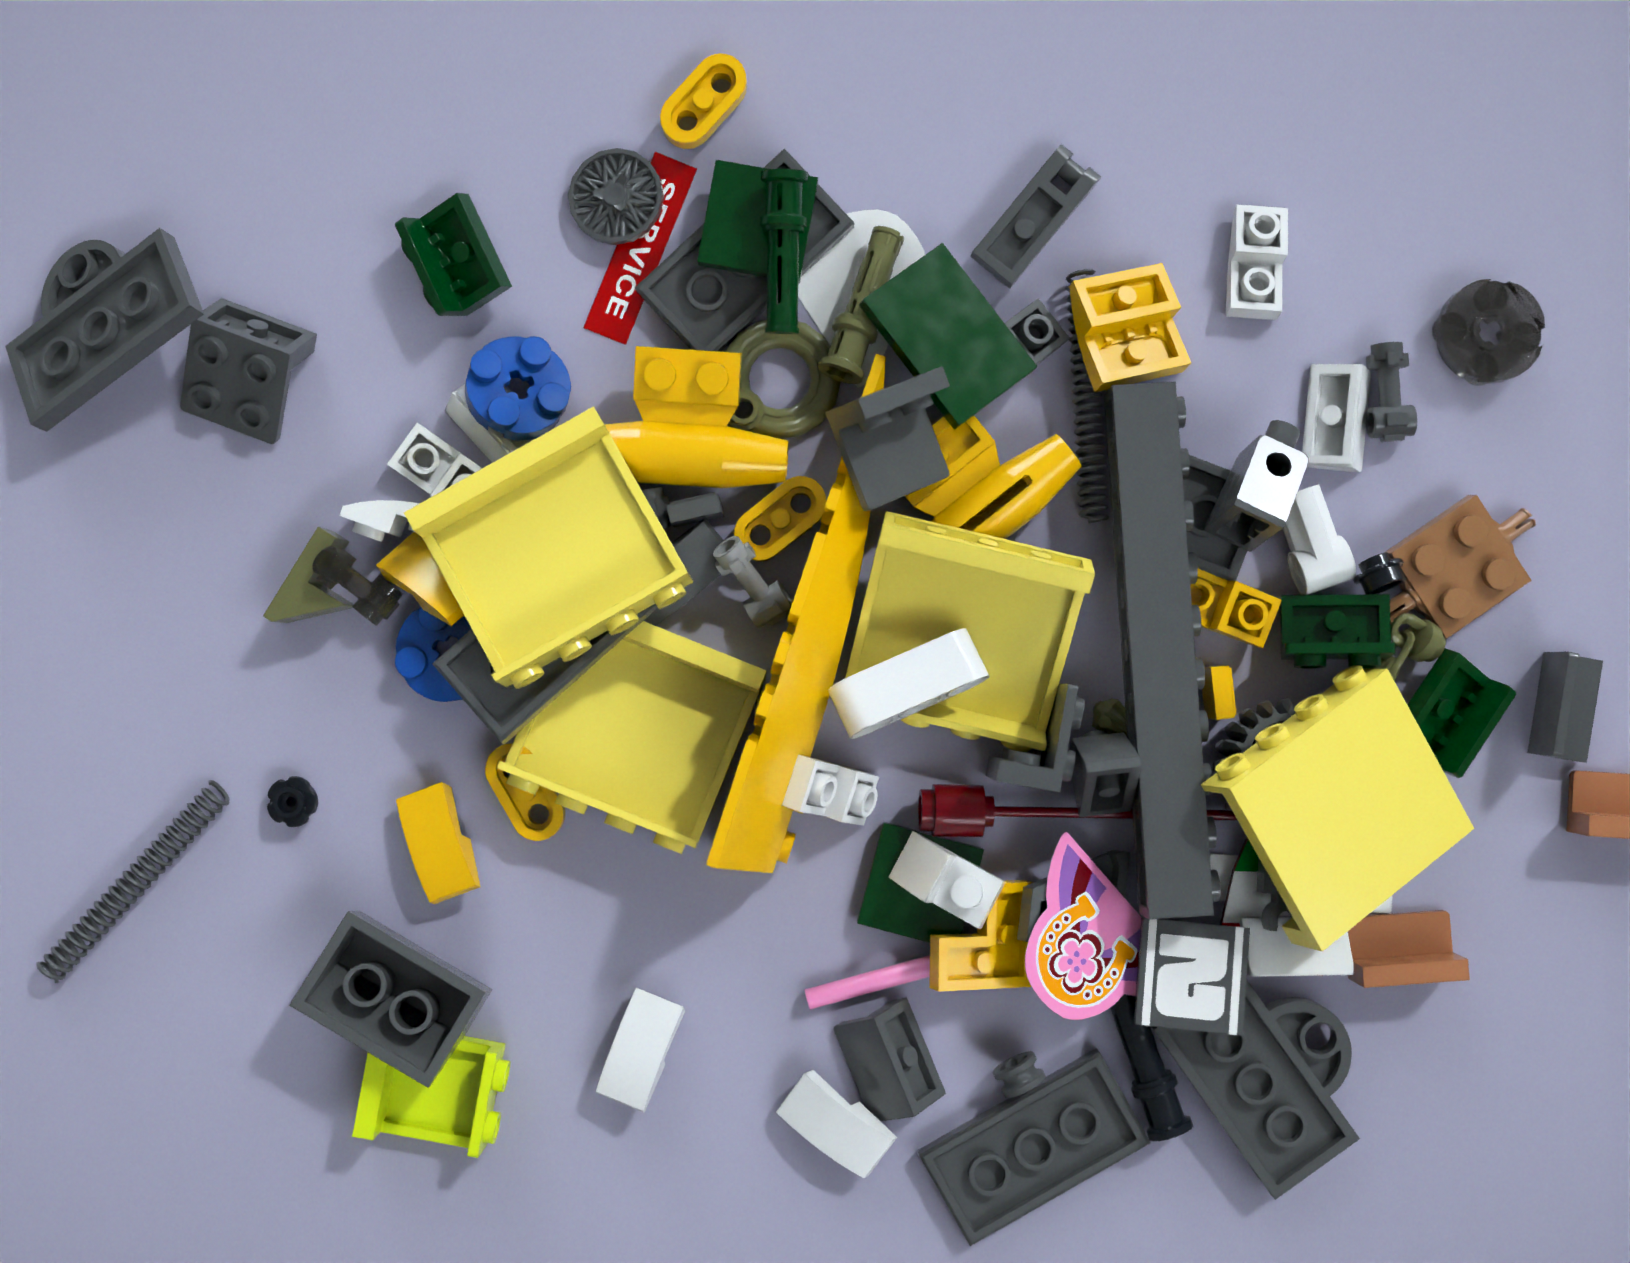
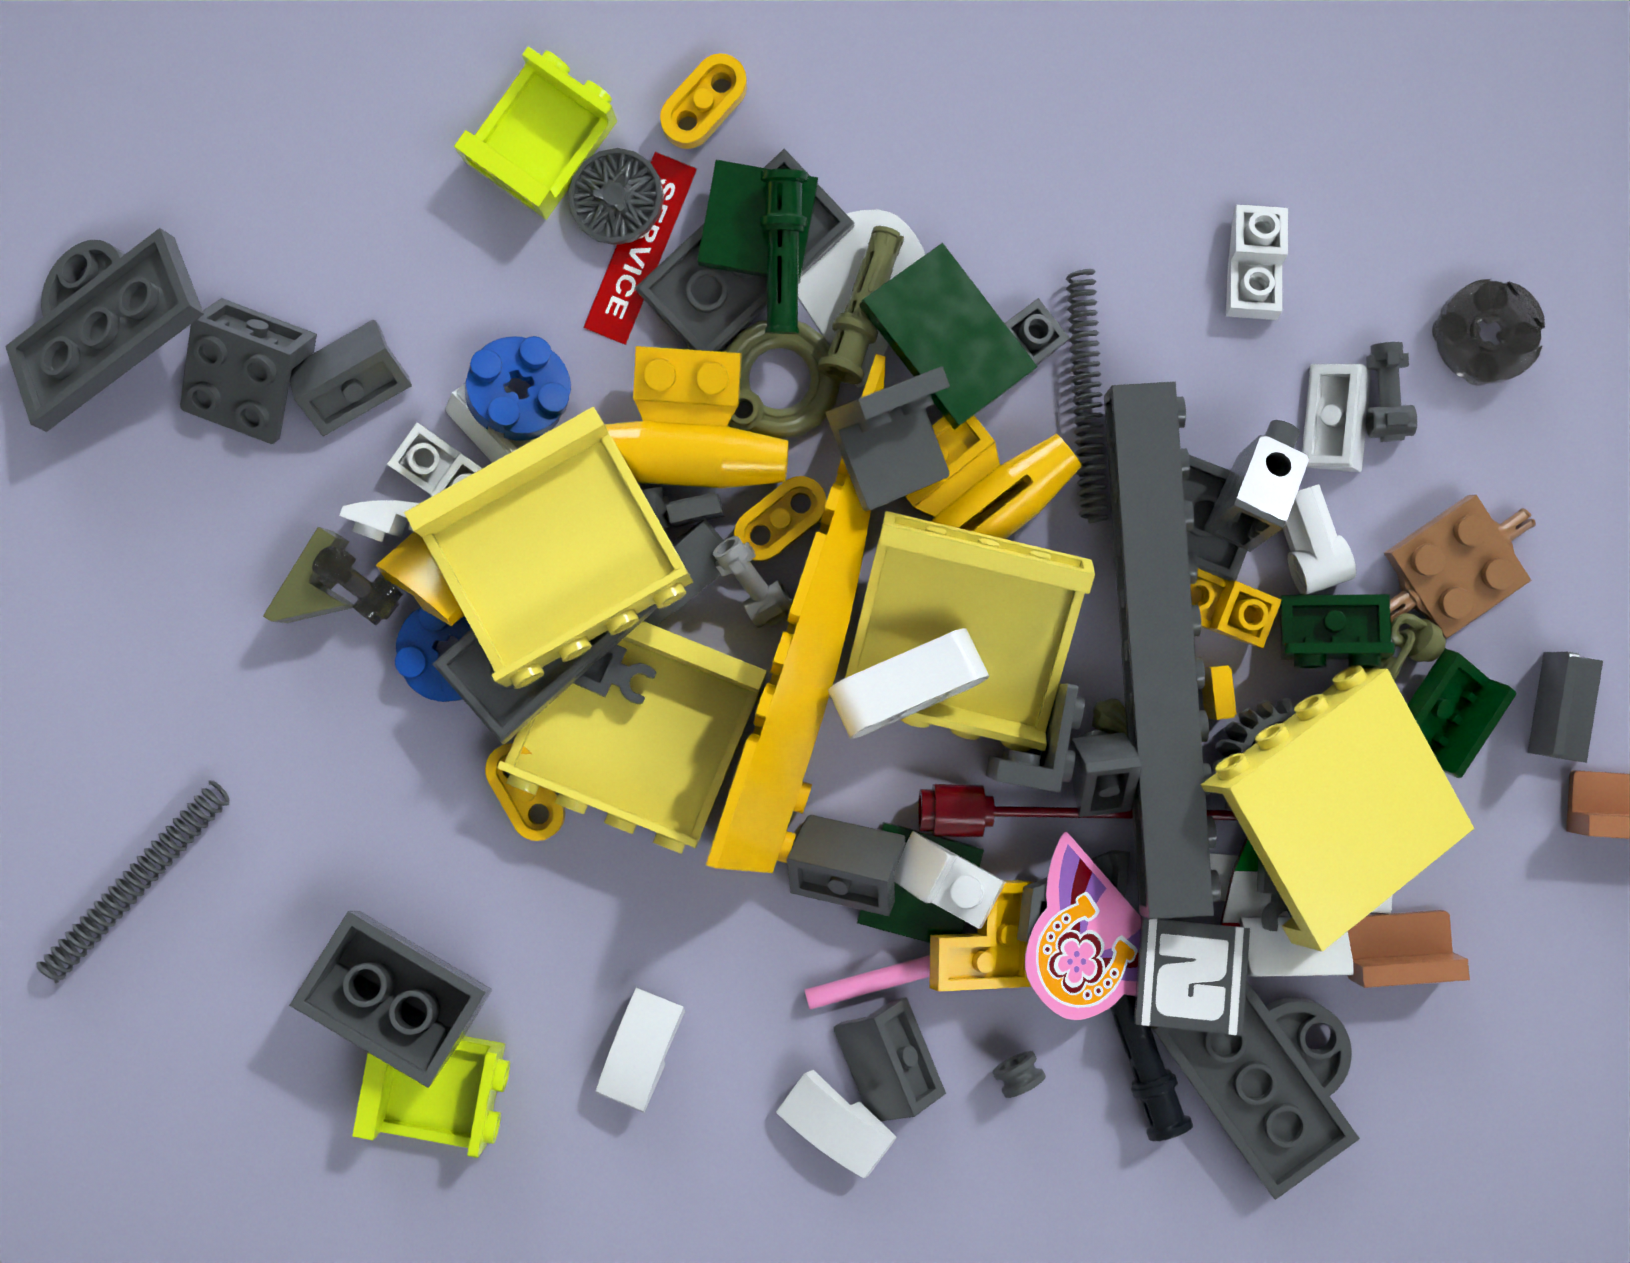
black plate [267,776,318,827] -> none
dark green bracket [395,193,512,316] -> none
yellow slope [396,782,481,904] -> none
white slope [782,754,879,826] -> none
dark grey tile [918,1048,1151,1246] -> none
dark grey plate [970,144,1101,289] -> none
yellow slope [1069,263,1191,392] -> none
black plate [1353,552,1406,594] -> none
none -> dark grey panel [289,320,412,436]
none -> neon yellow panel [454,46,617,220]
none -> dark grey plate [573,645,656,704]
none -> dark grey panel [787,815,905,916]

